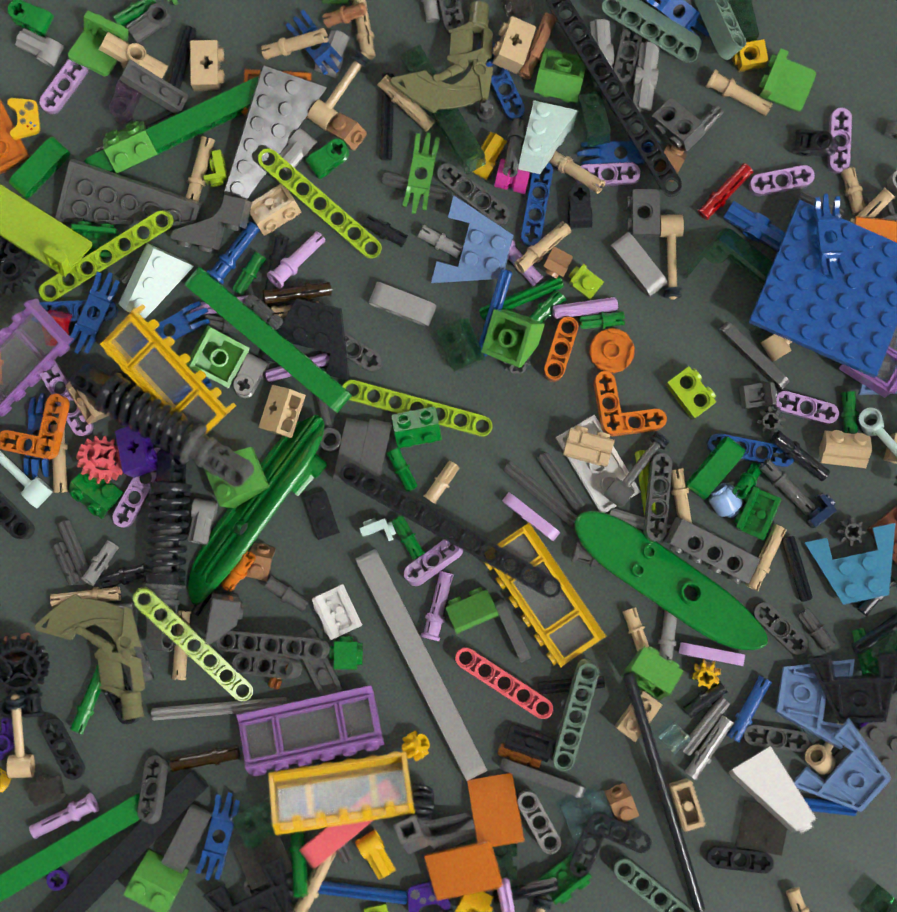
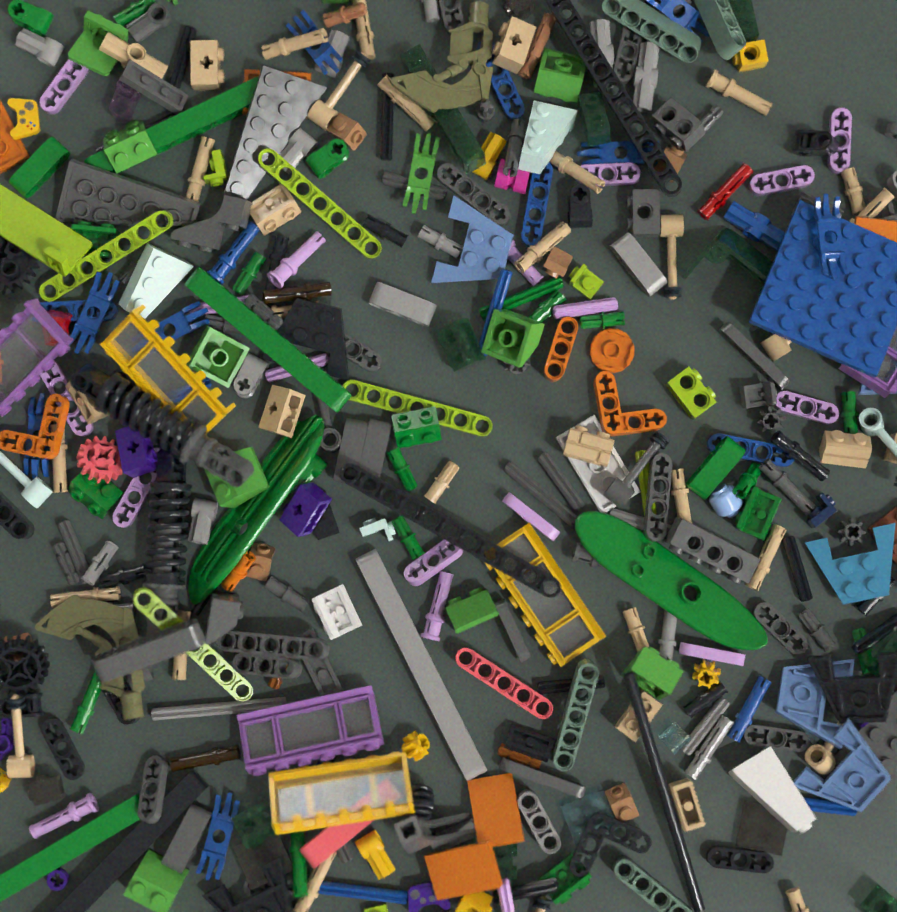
green brick [330,636,363,669] -> none
bright green bracket [759,48,816,112] -> none
none -> dark grey beam [91,619,206,682]
none -> dark purple brick [279,482,332,537]

